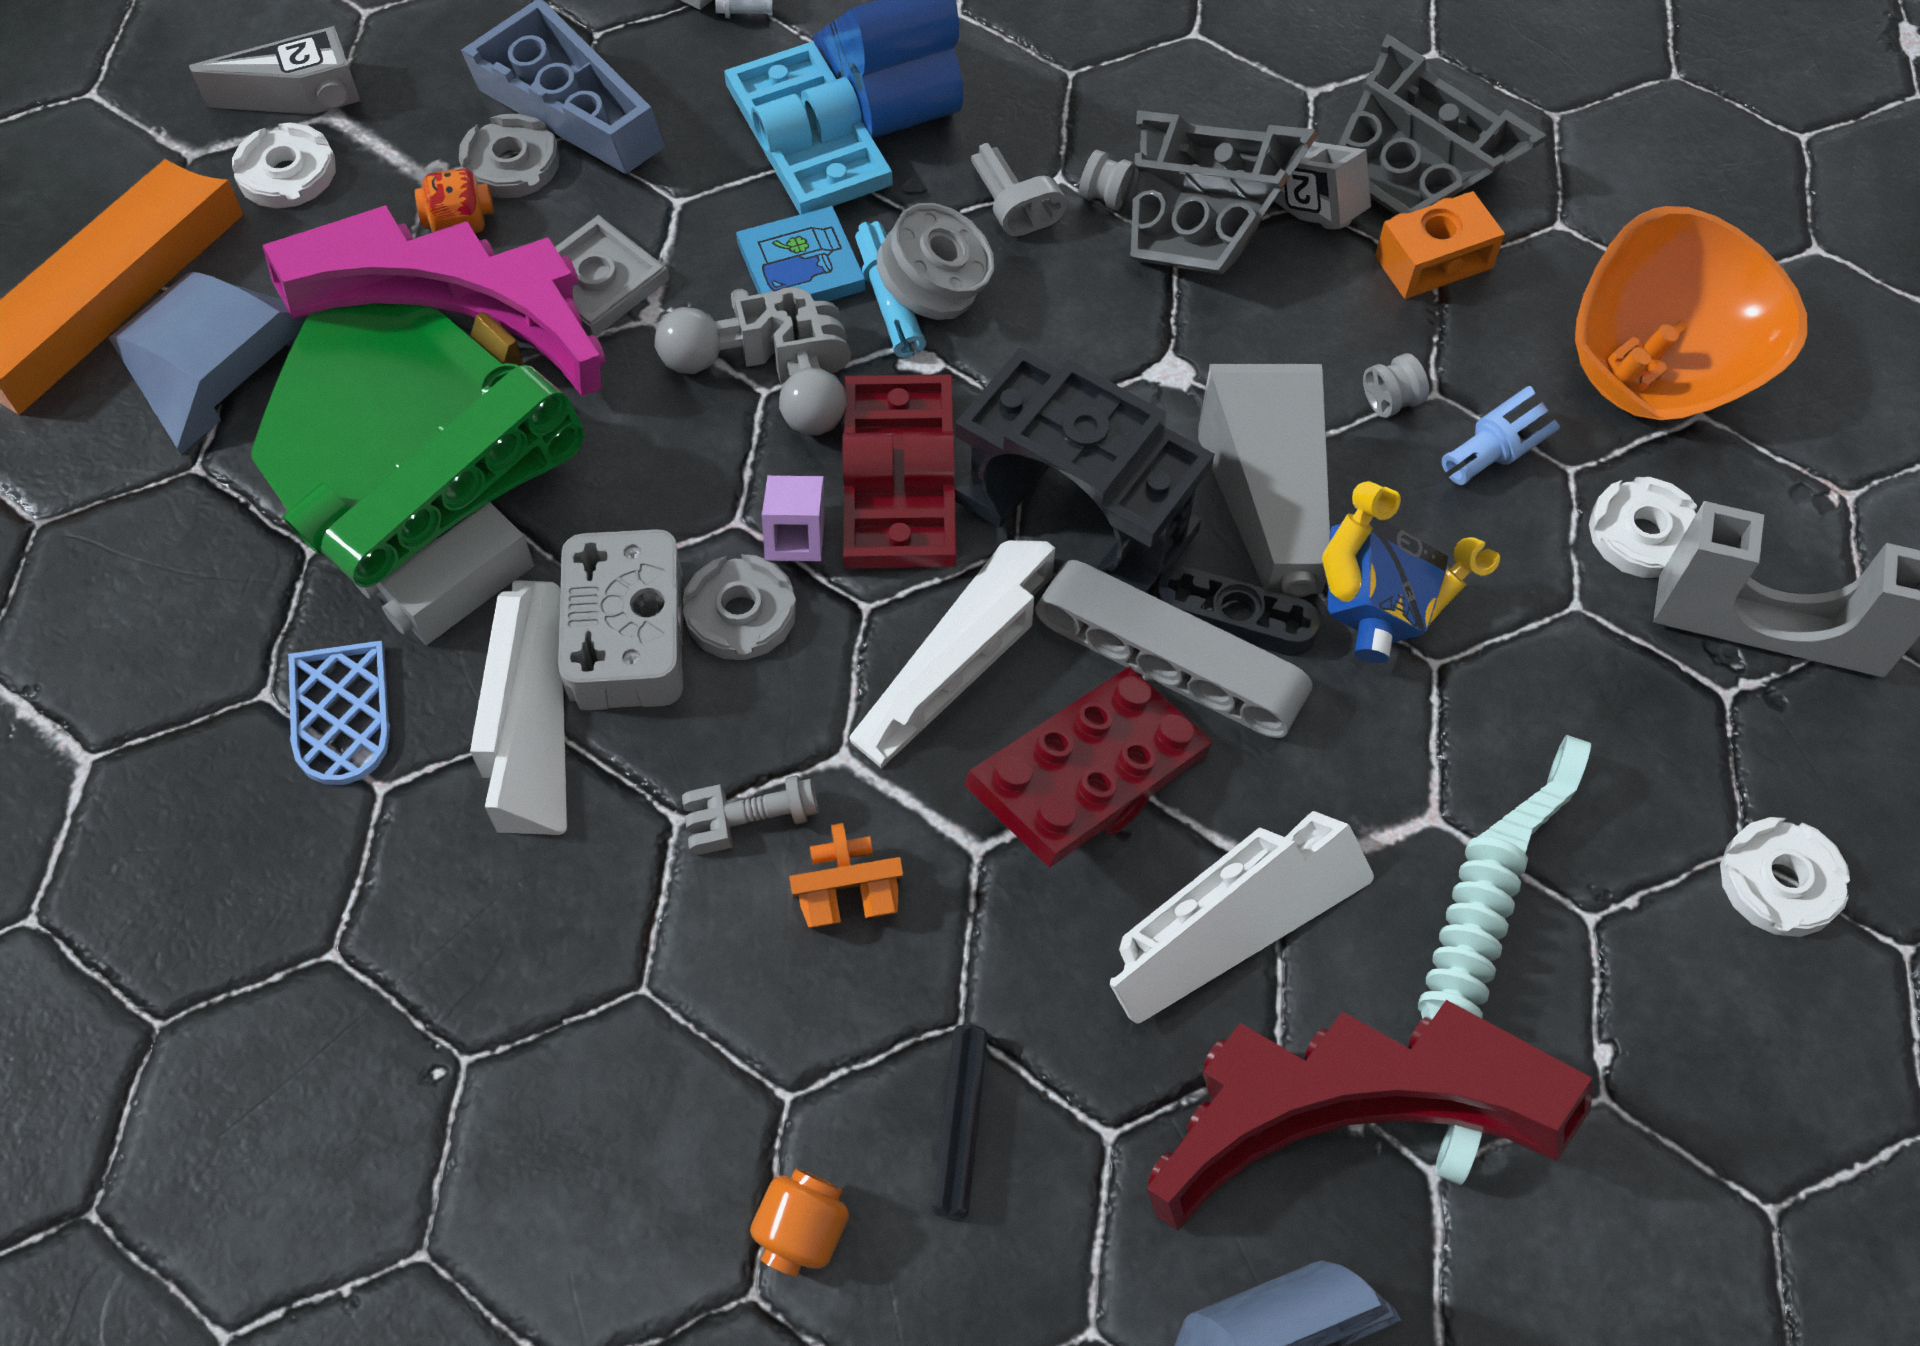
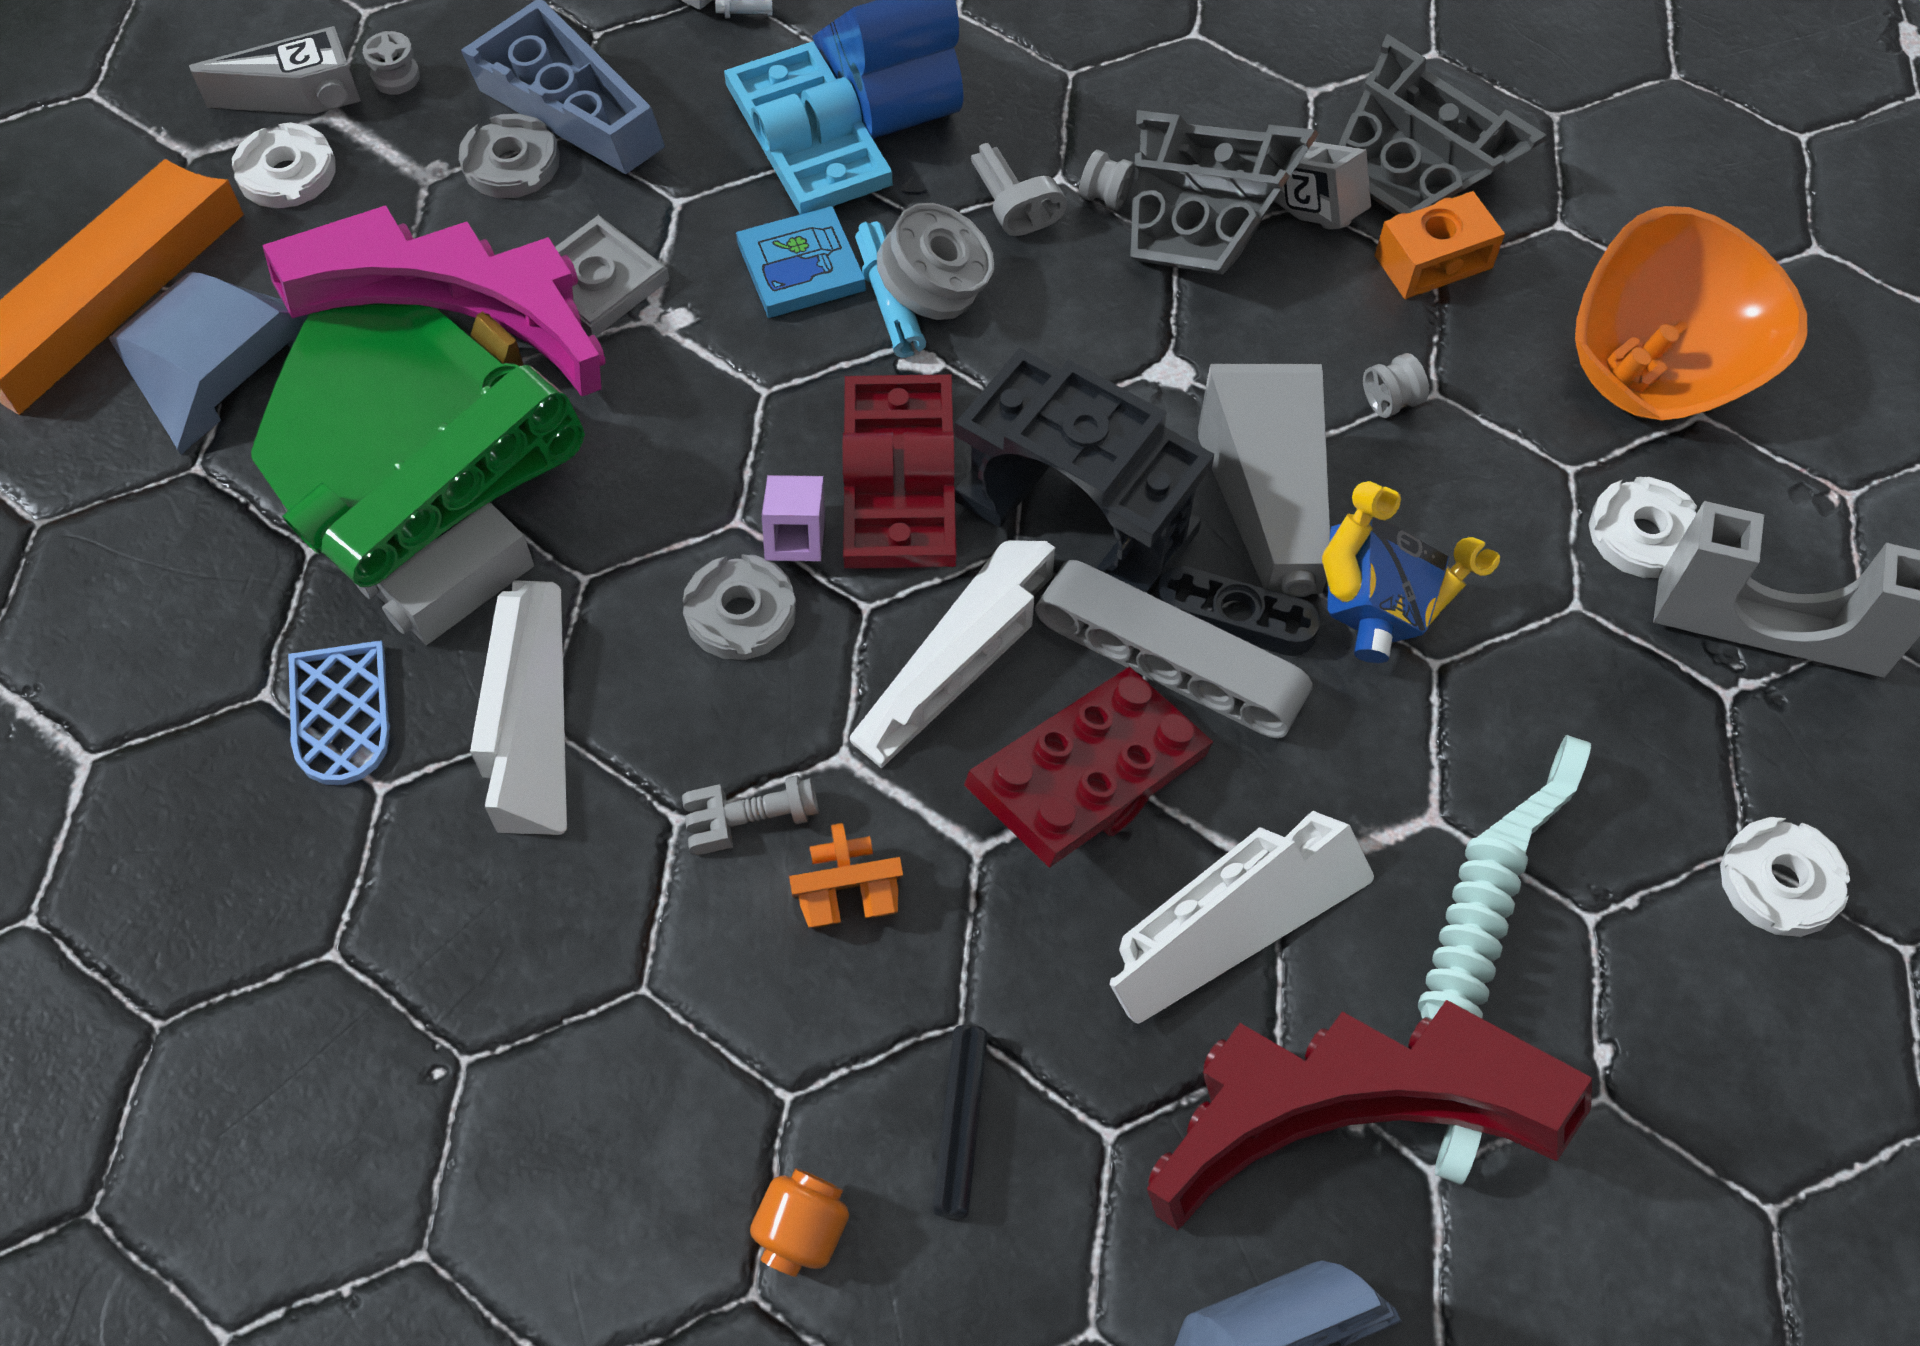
orange head [415,168,494,235] -> none
light grey axle [558,529,684,711] -> none
light grey piece [654,287,852,436] -> none
light blue arm [1442,386,1560,485] -> none
none -> light grey wheel [362,31,420,95]

